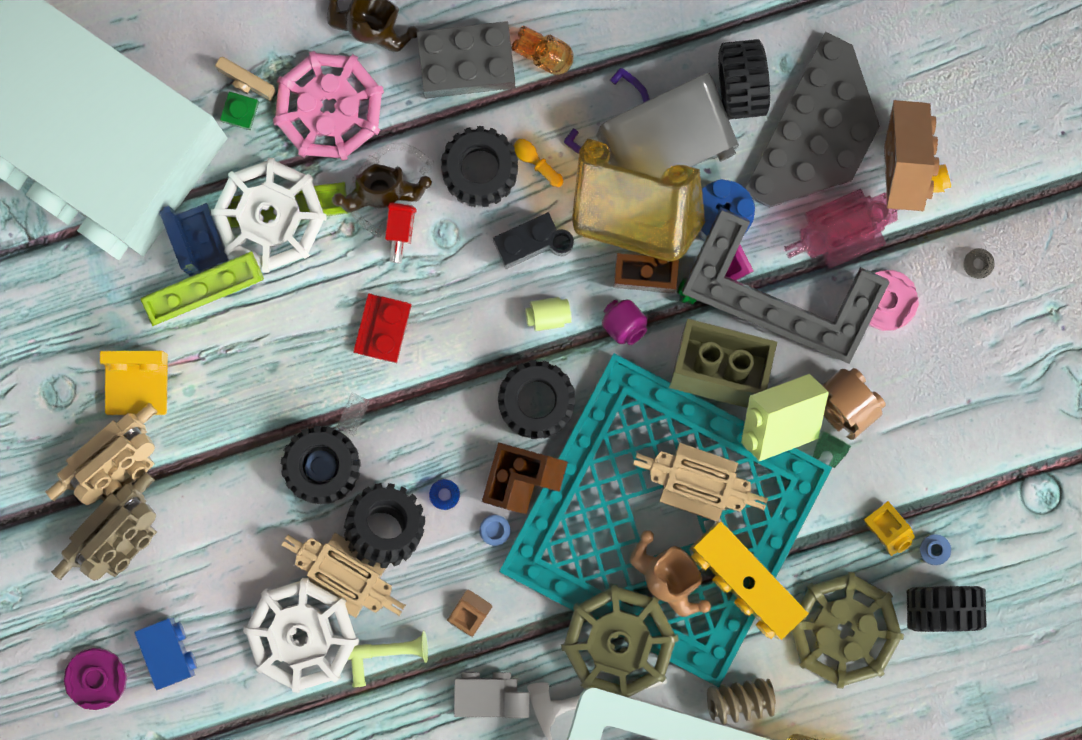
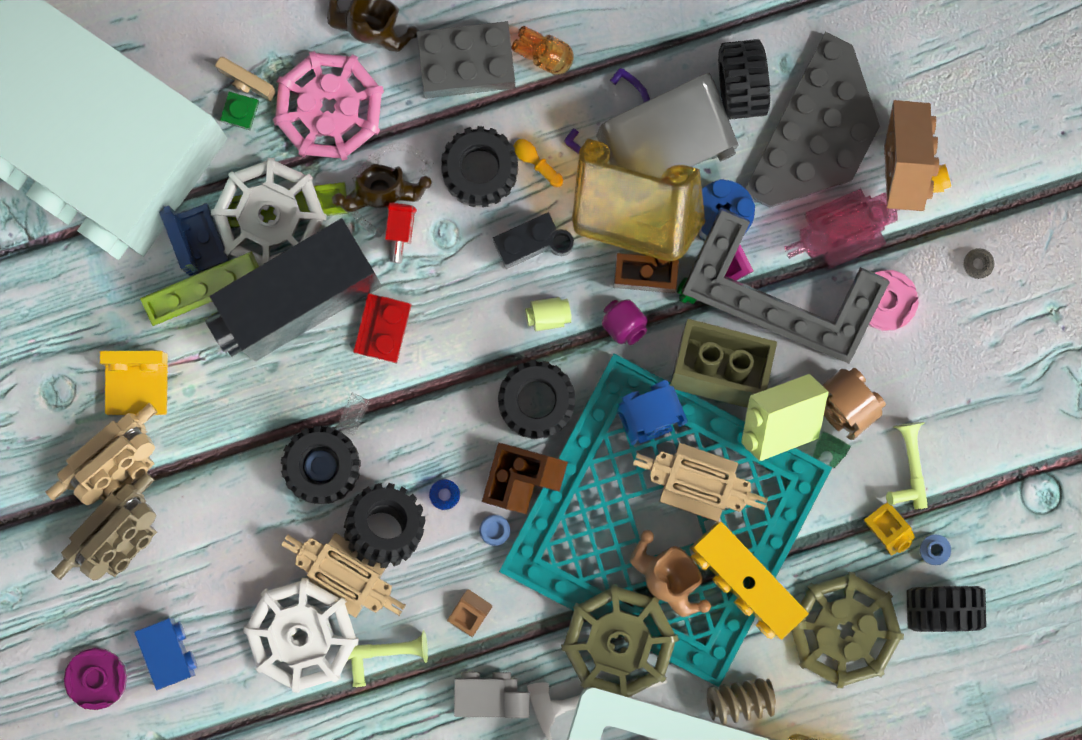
none -> black brick [204,218,382,361]
none -> blue brick [617,380,688,445]
none -> yellowish green piece [886,422,928,509]

